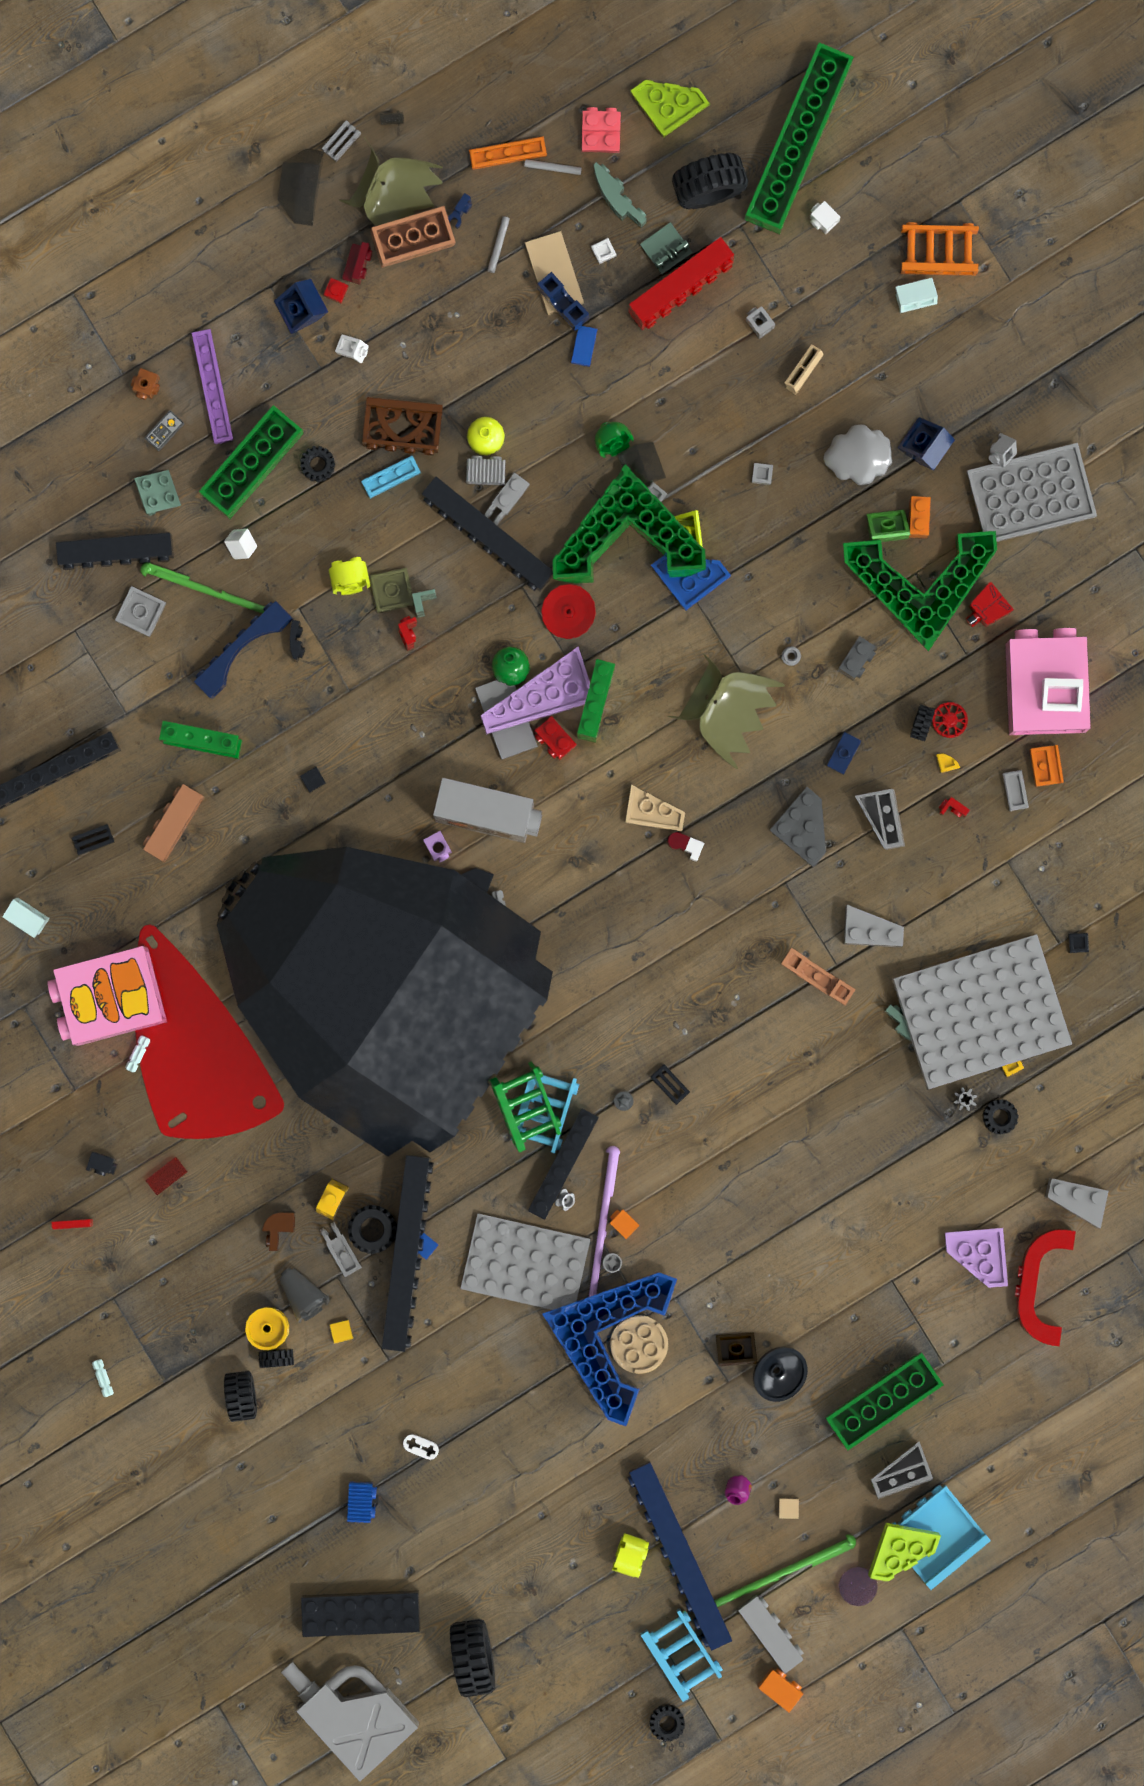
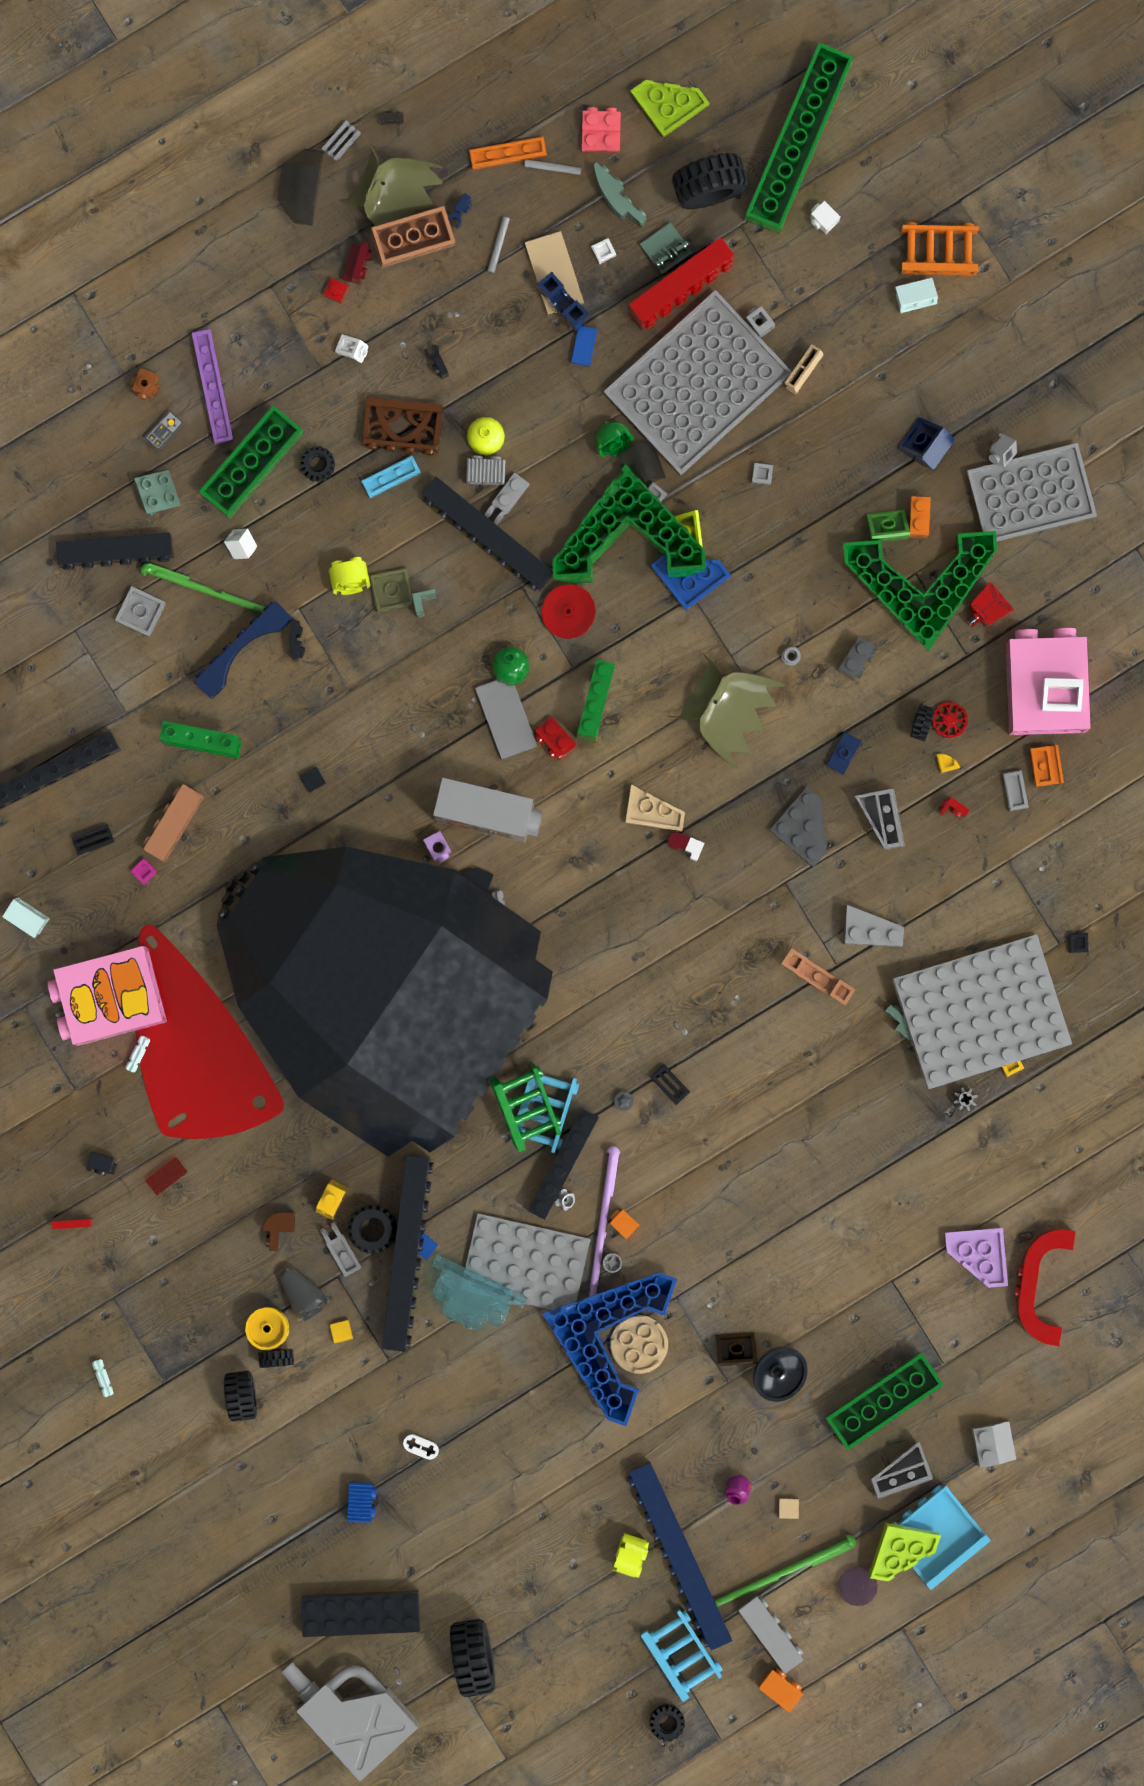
dark blue slope [274,279,328,334] -> none
red bracket [398,616,417,651] -> none
lavender wing [480,647,590,735] -> none
light grey piece [823,425,892,485] -> none
black tyre [983,1100,1019,1134] -> none
light grey wedge [1045,1178,1108,1229] -> none
none -> dark pink tile [130,858,158,885]
none -> black plate [424,345,449,379]
none -> clear light blue brick [432,1255,528,1330]
none -> light grey plate [604,290,792,476]
none -> light grey slope [971,1421,1016,1468]

